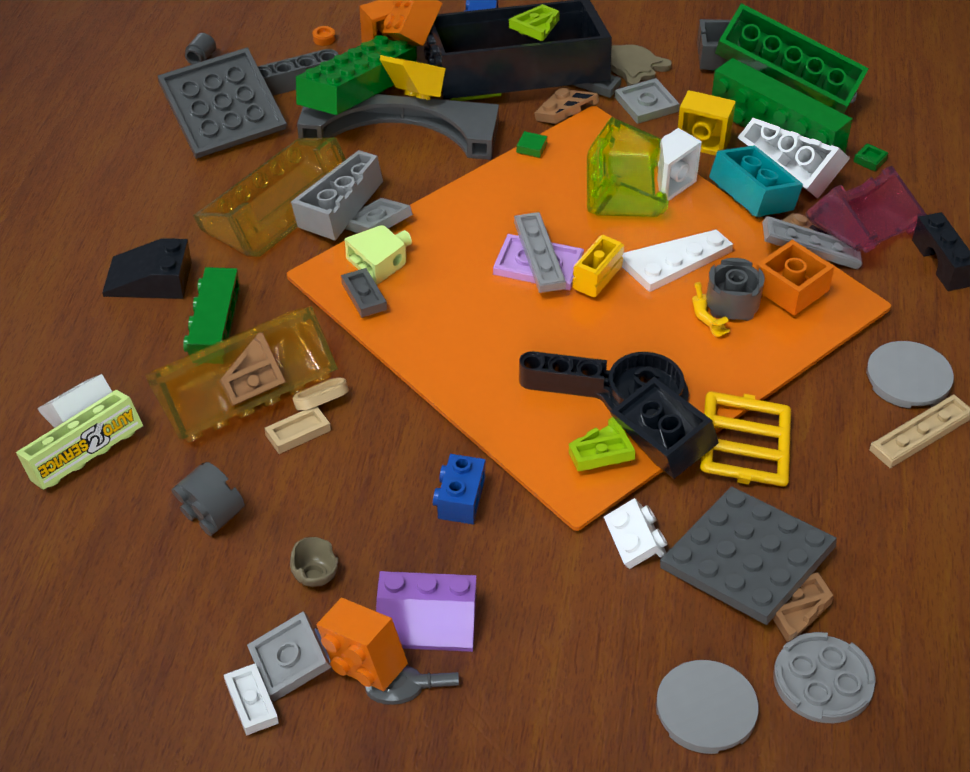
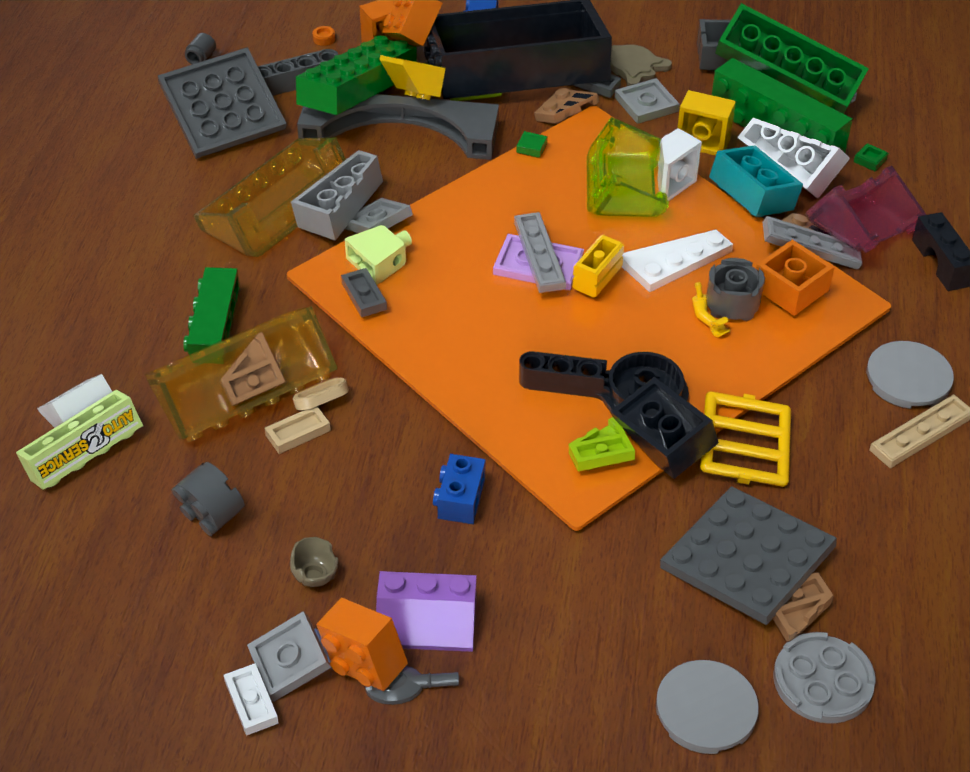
black slope [102,238,192,299] -> none
lime wing [509,4,559,41] -> none
white bracket [604,498,667,569] -> none

